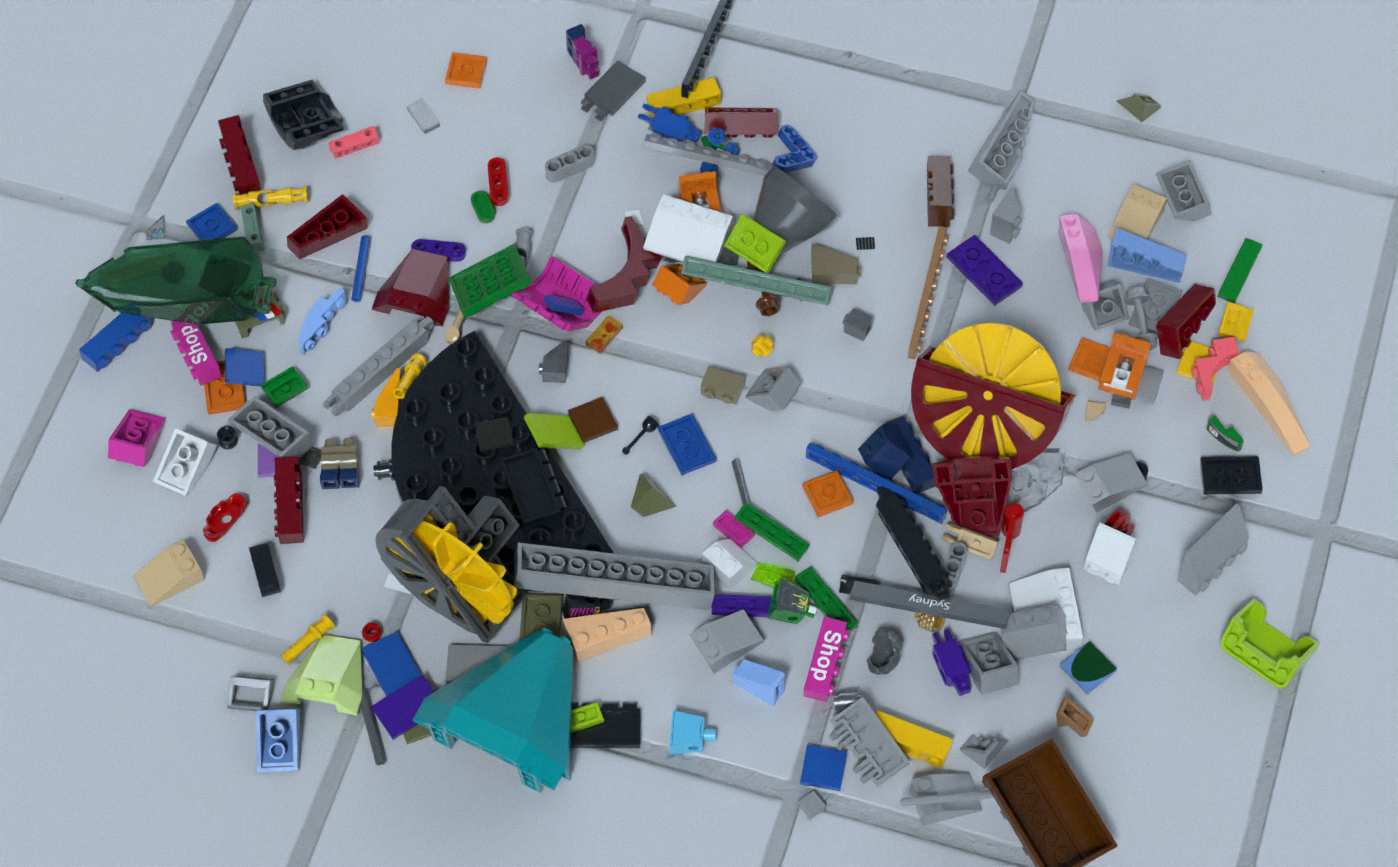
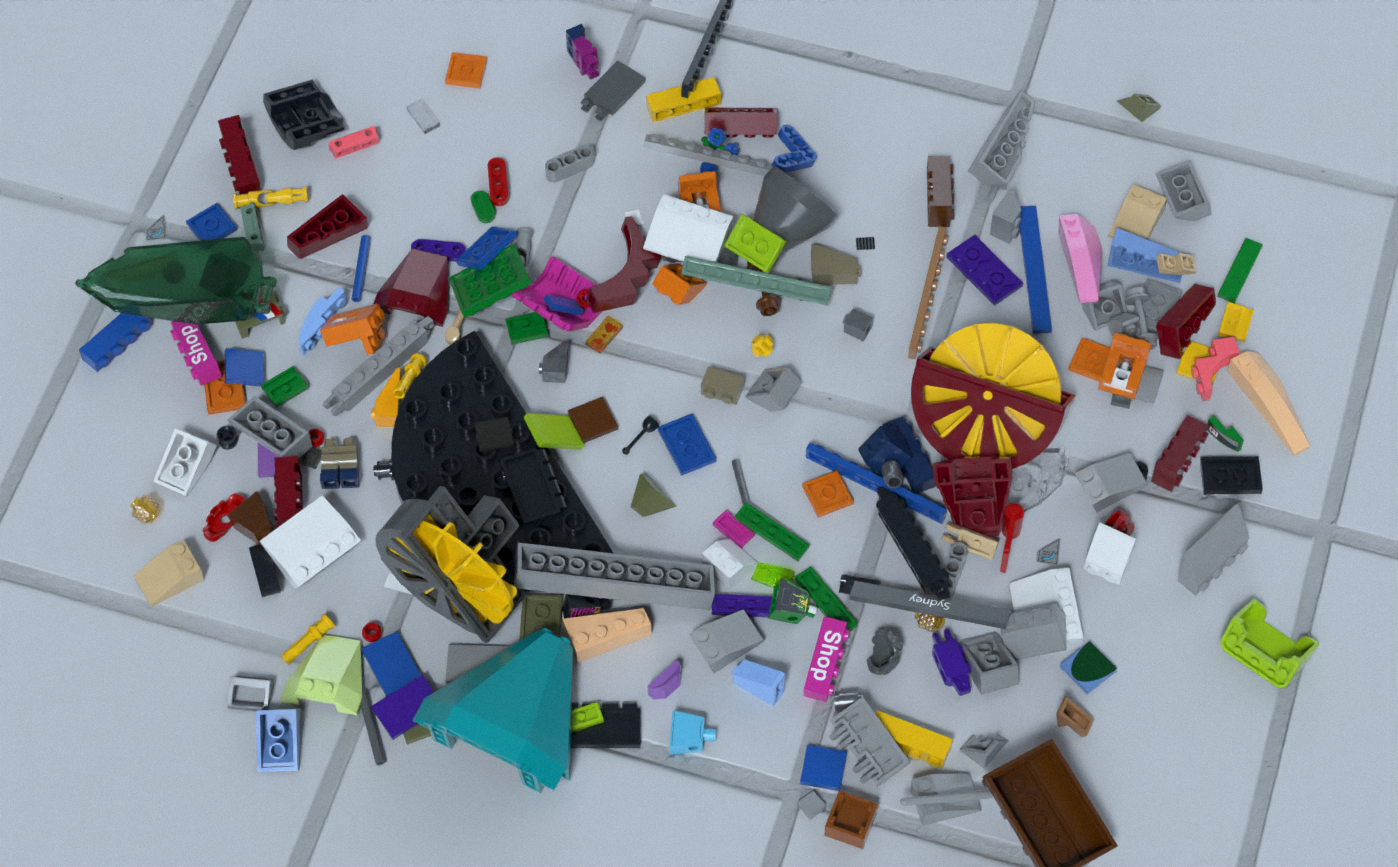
dark pink slope [108,409,165,467] -> none
blue hinge [638,103,701,142] -> none
tan tile [1085,401,1106,421] -> none
none -> clear yellow head [130,495,160,524]
none -> reddish brown slope [227,491,274,546]
none -> white slope [259,495,361,589]
none -> red plate [308,429,325,447]
none -> orange brick [320,303,385,355]
none -> blue tile [456,227,518,270]
none -> green plate [505,312,548,345]
none -> red plate [576,289,590,308]
none -> medium lavender slope [647,660,682,700]
none -> dark orange container [824,790,878,849]
none -> flat silver brick [881,460,903,489]
none -> blue tile [1019,206,1052,334]
none -> light grey sticker [1036,538,1061,565]
none -> light grey slope [1108,312,1140,338]
none -> dark red wedge [1151,415,1209,492]
none -> tan slope [1156,253,1197,275]

